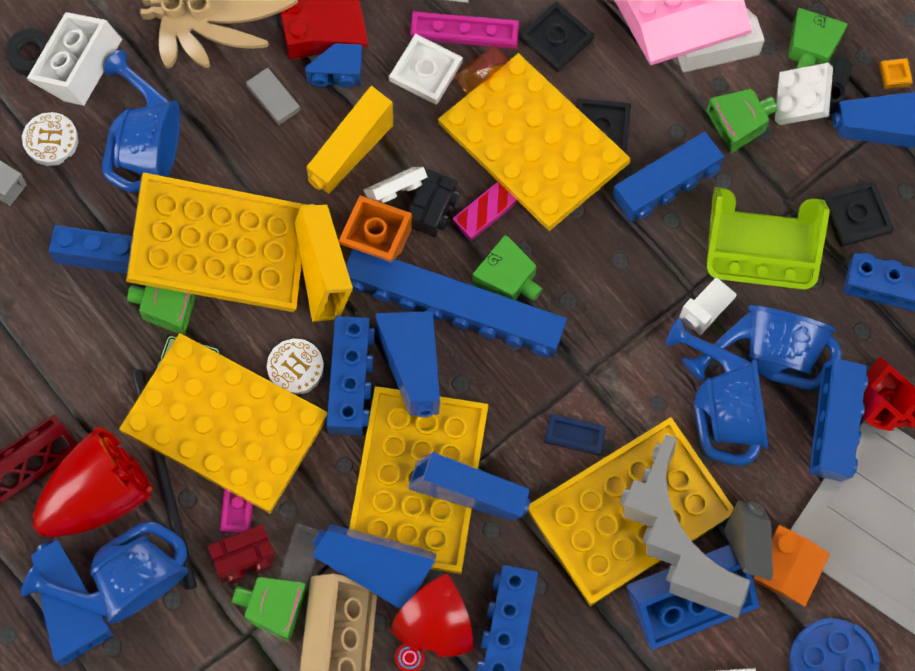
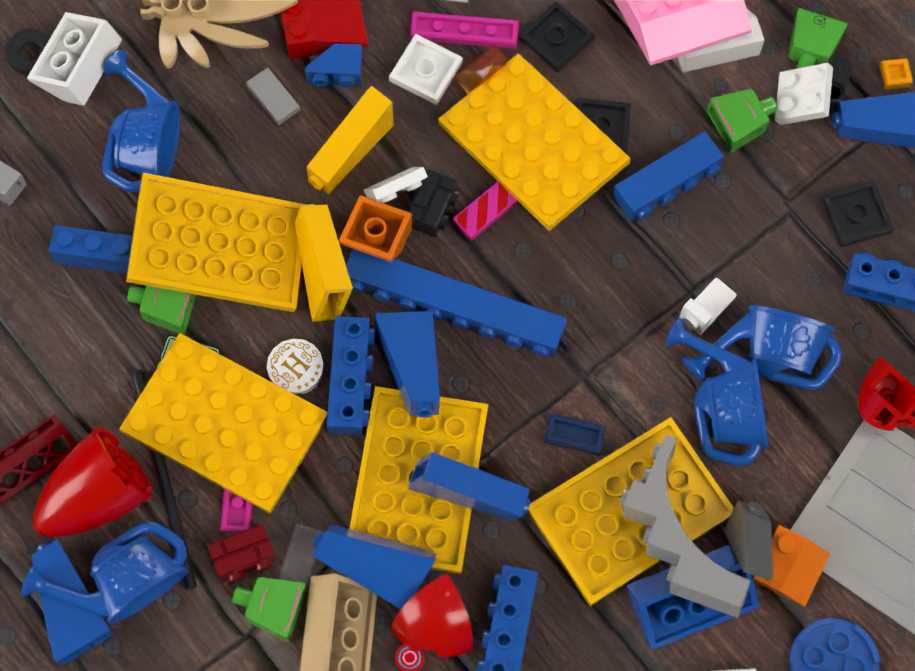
white tile [22,112,78,166] -> none
bright green torso [472,235,543,302] -> none
lime windscreen [707,187,830,289] -> none
blue brick [809,358,868,482] -> none

